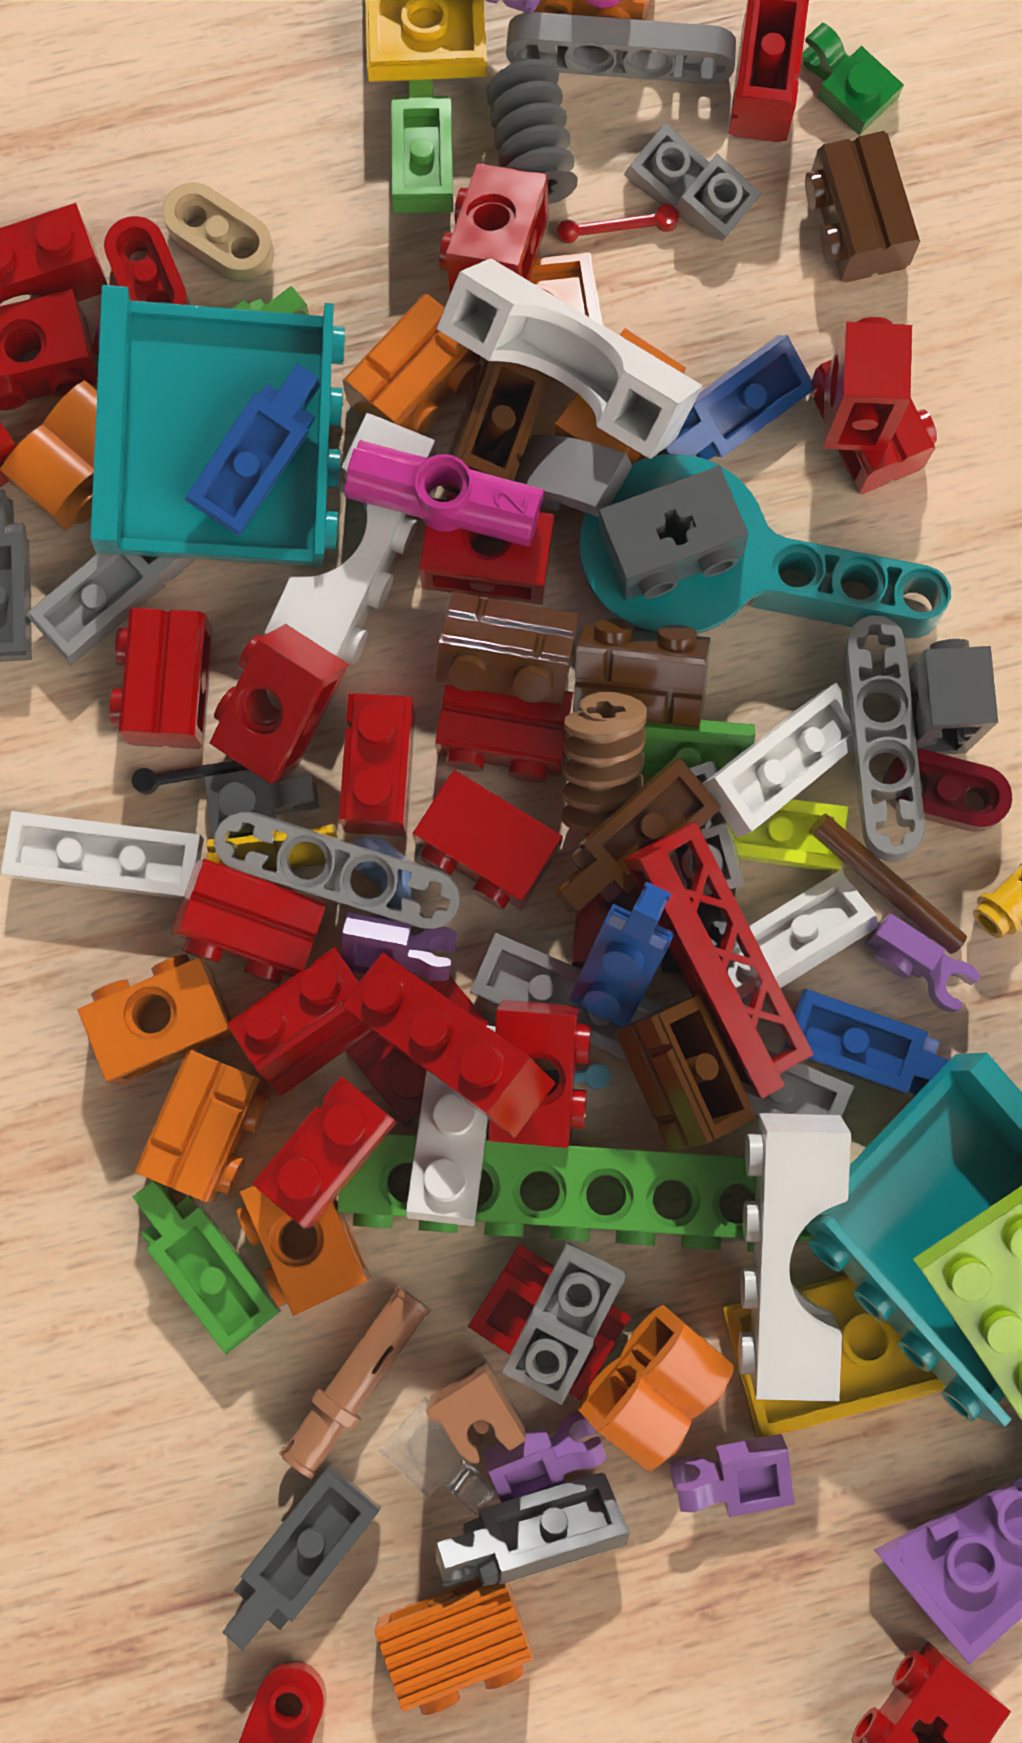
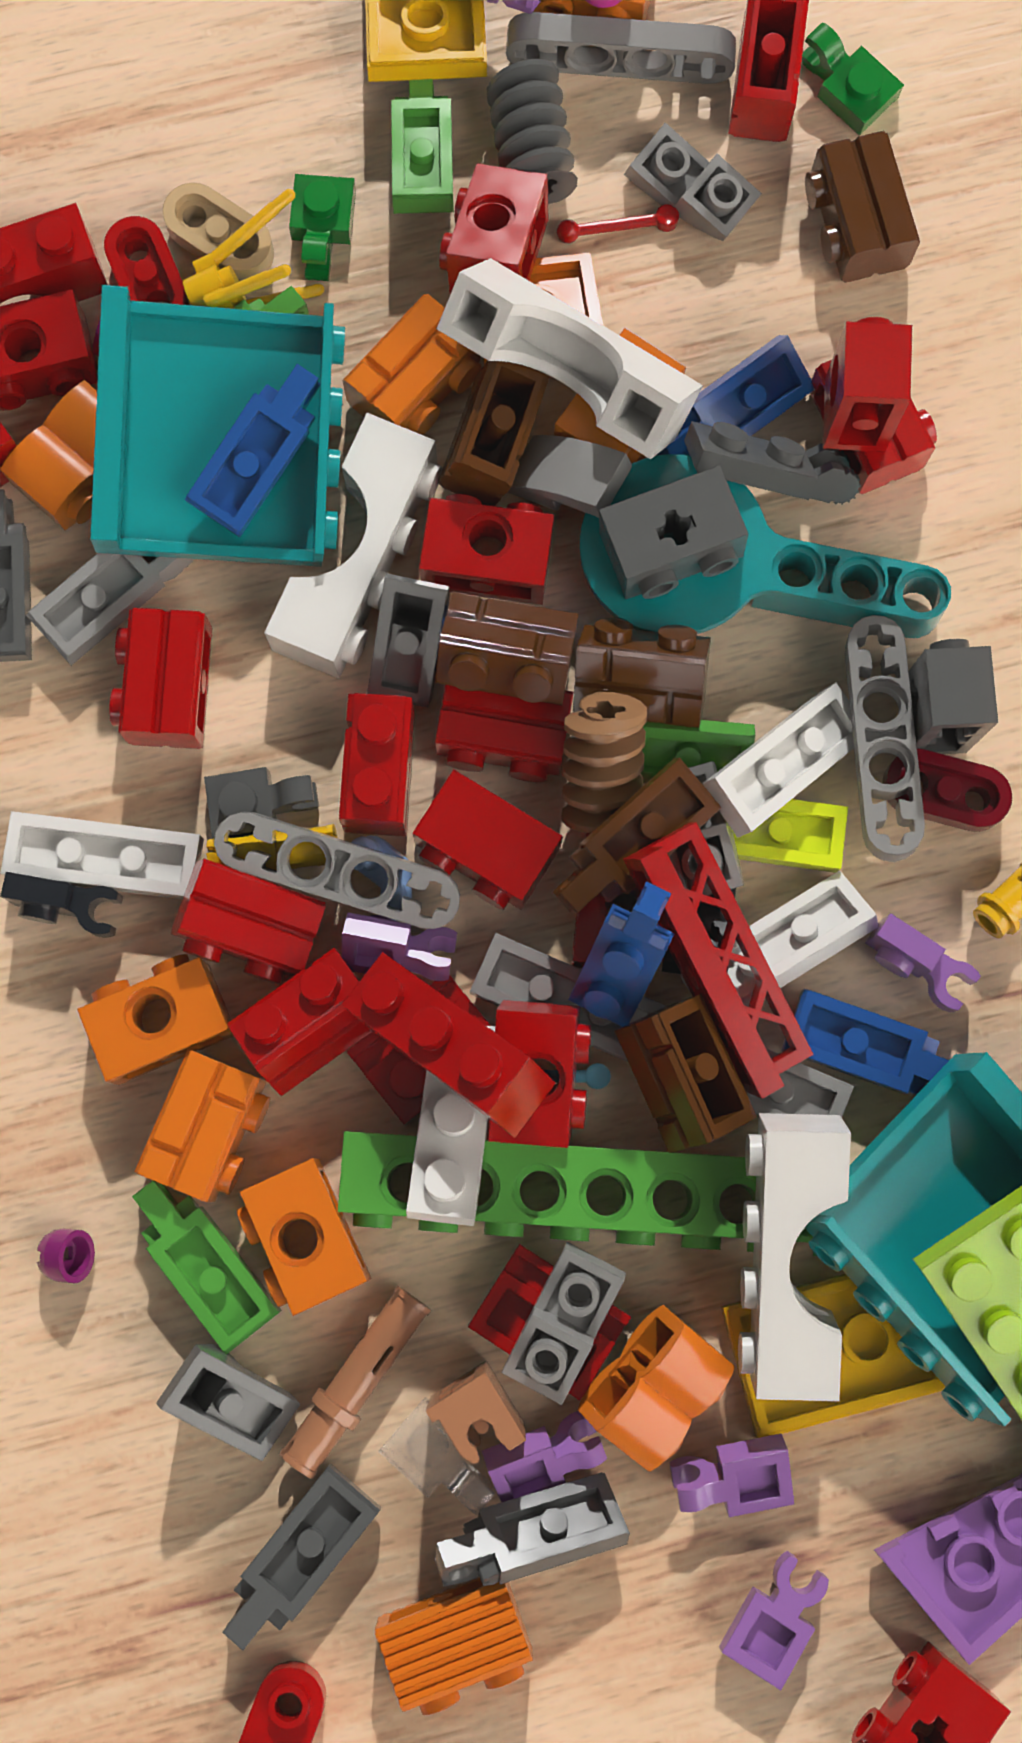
black hinge [132,760,249,795] -> none
red brick [209,624,349,784] -> none
red brick [252,1076,398,1229] -> none
dark pink piece [344,440,544,547] -> none
reddish brown bar [809,813,967,954] -> none
none -> black plate [0,872,123,938]
none -> magenta hinge [37,1228,95,1284]
none -> slope [156,1344,300,1461]
none -> yellow plant [183,189,325,309]
none -> green plate [289,174,356,281]
none -> dark grey slope [367,573,449,708]
none -> dark grey hinge [684,421,861,505]
none -> medium lavender plate [719,1551,829,1690]

